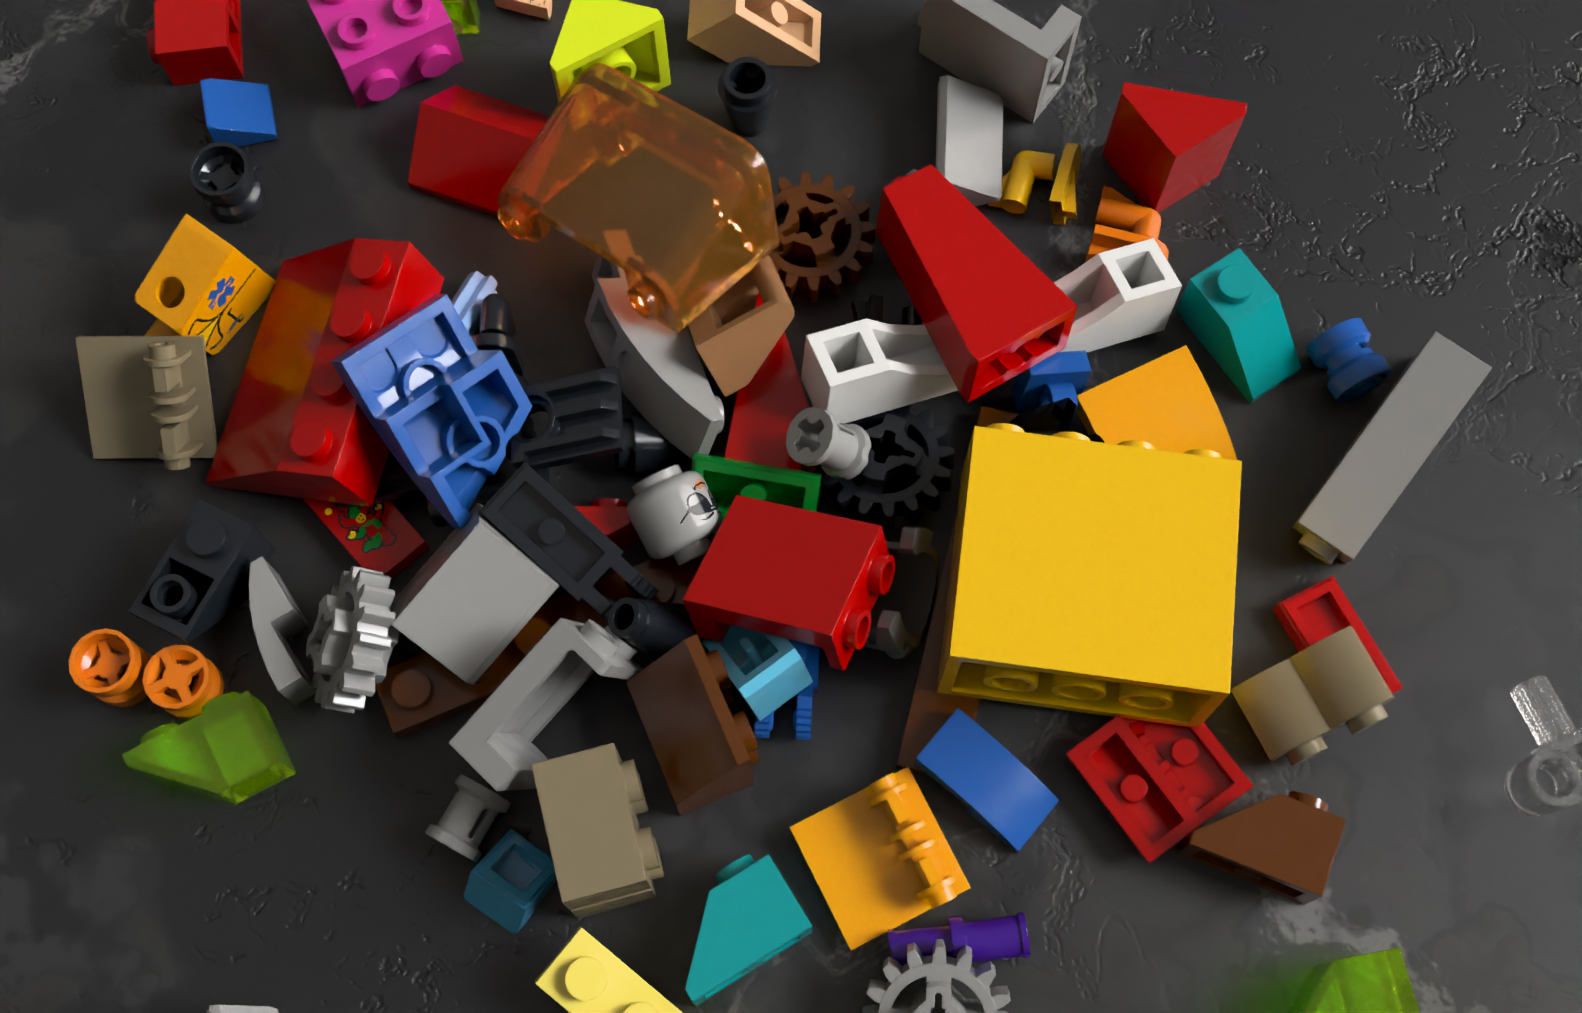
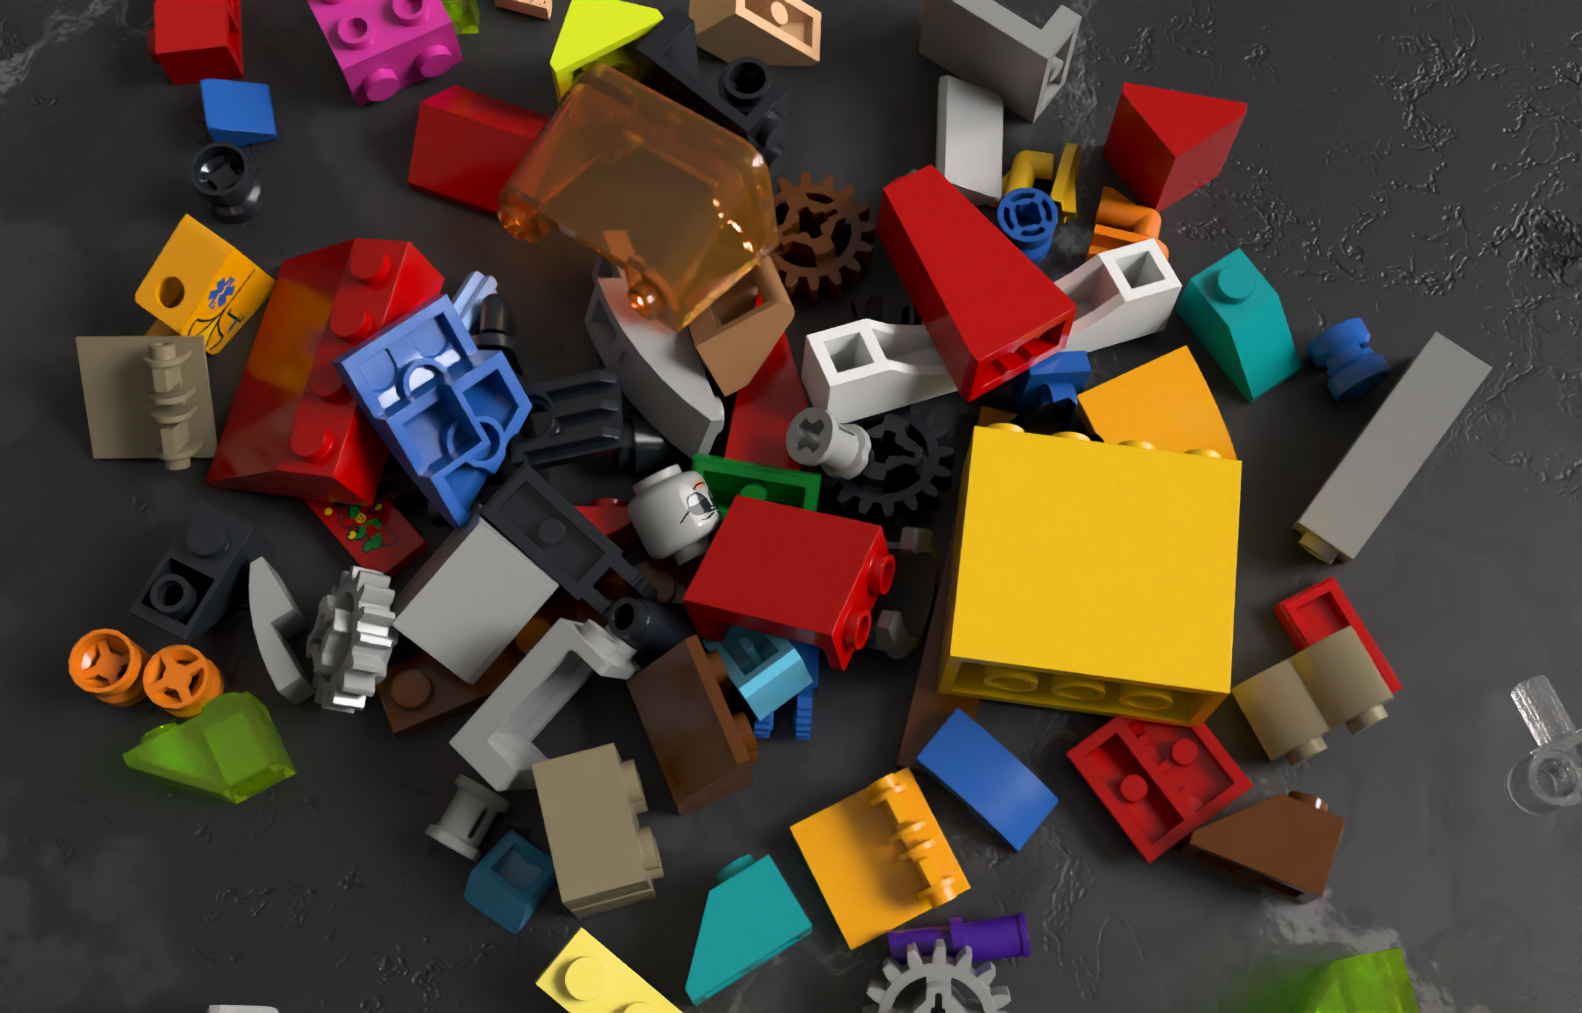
none -> black panel [635,7,790,192]
none -> blue wheel [995,187,1058,265]

